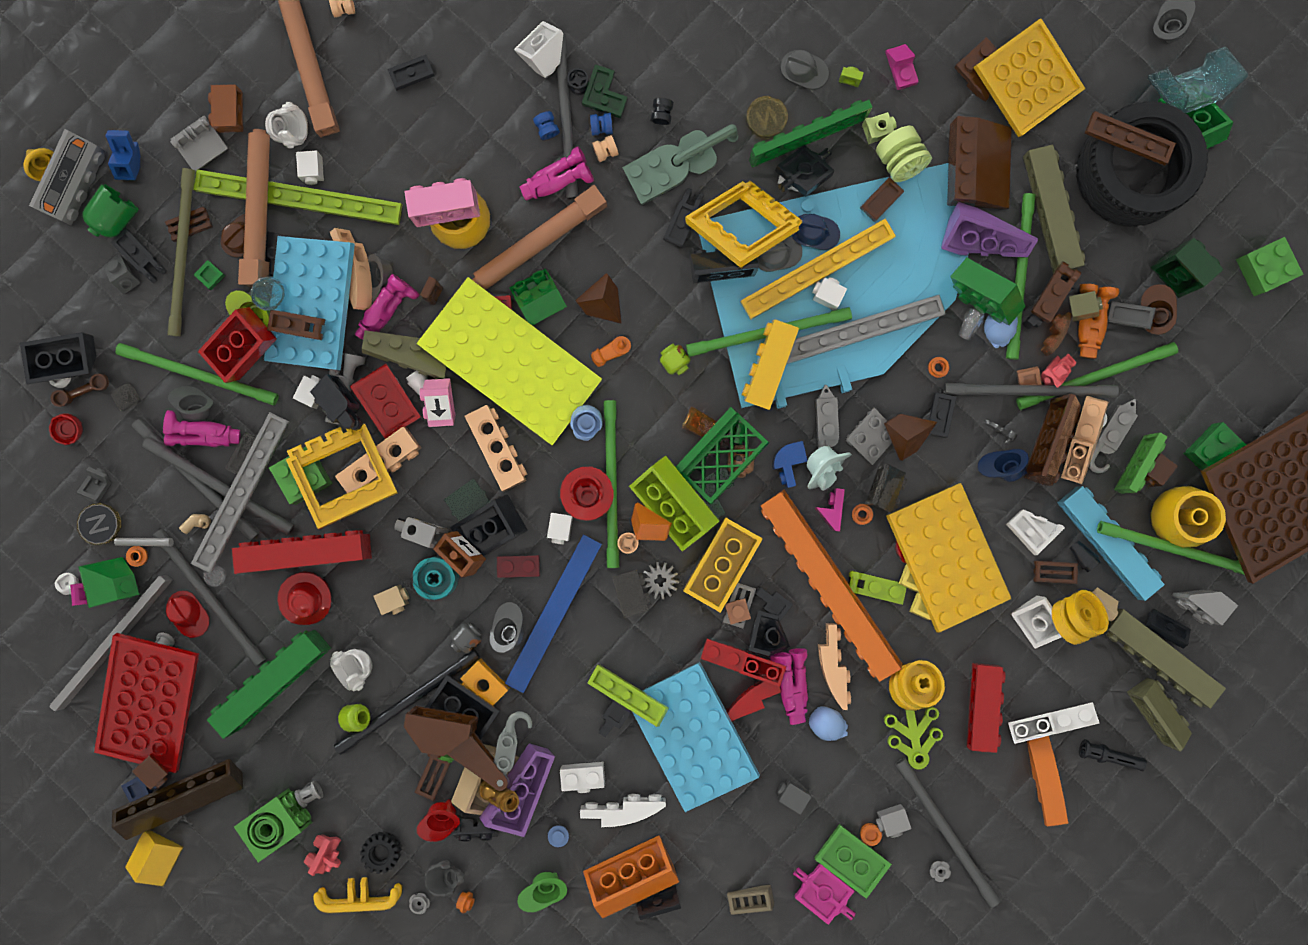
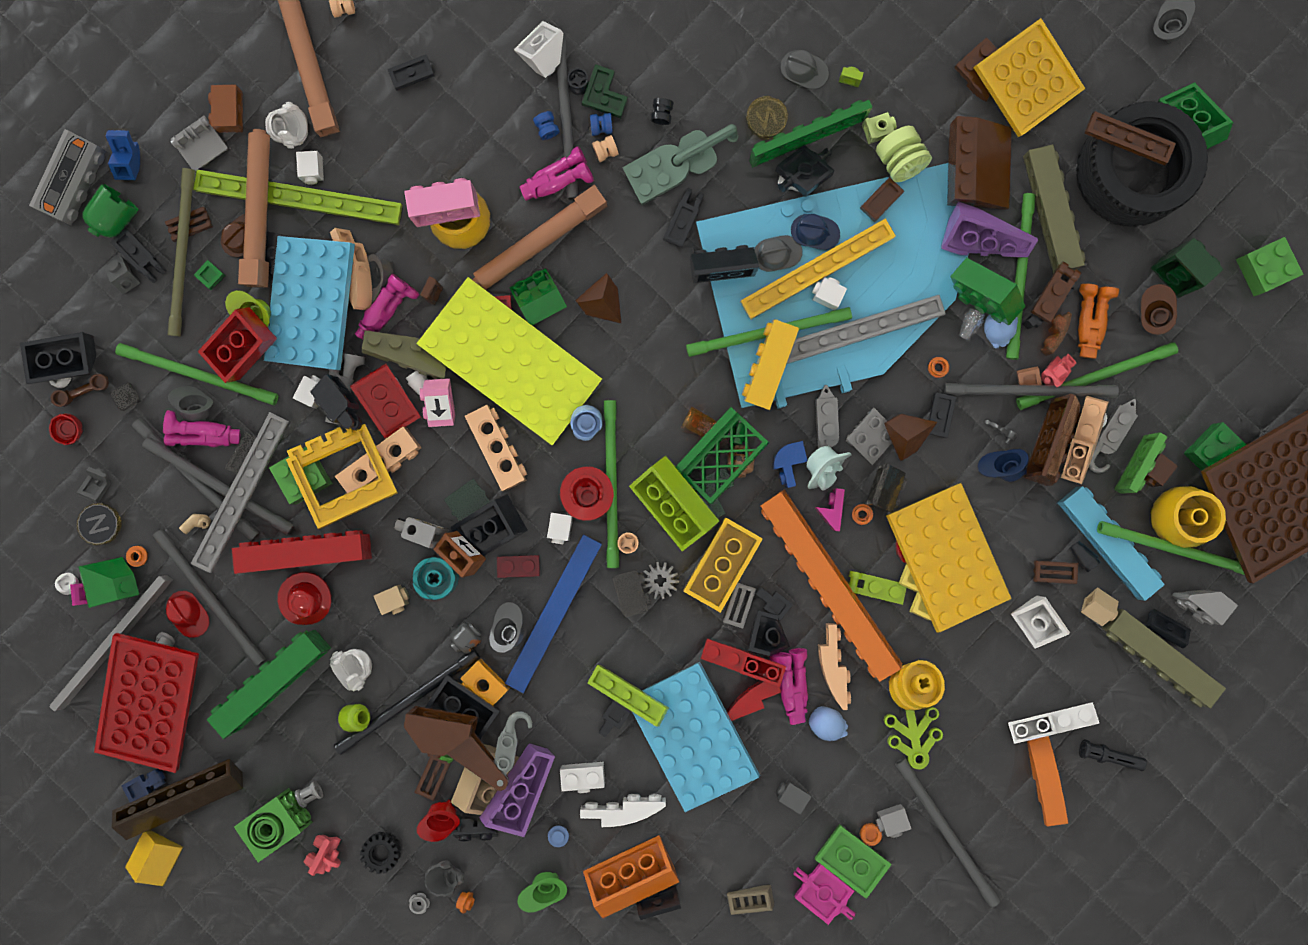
yellow hat [23,148,54,181] -> none
light grey bar [114,538,174,546] -> none
reddish brown brick [132,754,169,790] -> none
clear plate [204,565,225,586] -> none
clear light blue hair [251,276,285,311] -> none
reddish brown plate [267,309,326,340] -> none
yellow piece [313,877,402,913] -> none
pearl gold piece [479,781,519,812] -> none
orange piece [591,336,631,367] -> none
orange slope [631,502,672,541] -> none
lime head [660,343,691,375] -> none
yellow hinge [685,181,802,268] -> none
nougat plate [725,598,751,624] -> none
dark pink slope [885,44,919,90] -> none
light grey plate [930,861,951,882] -> none
red brick [967,663,1006,753] -> none
white wing [1006,509,1065,555] -> none
yellow wheel [1052,590,1109,645] -> none
olive brick [1069,291,1103,322] -> none
dark grey tile [1108,301,1156,330] -> none
olive slope [1127,678,1192,752] -> none
clear light blue slope [1148,46,1248,114] -> none

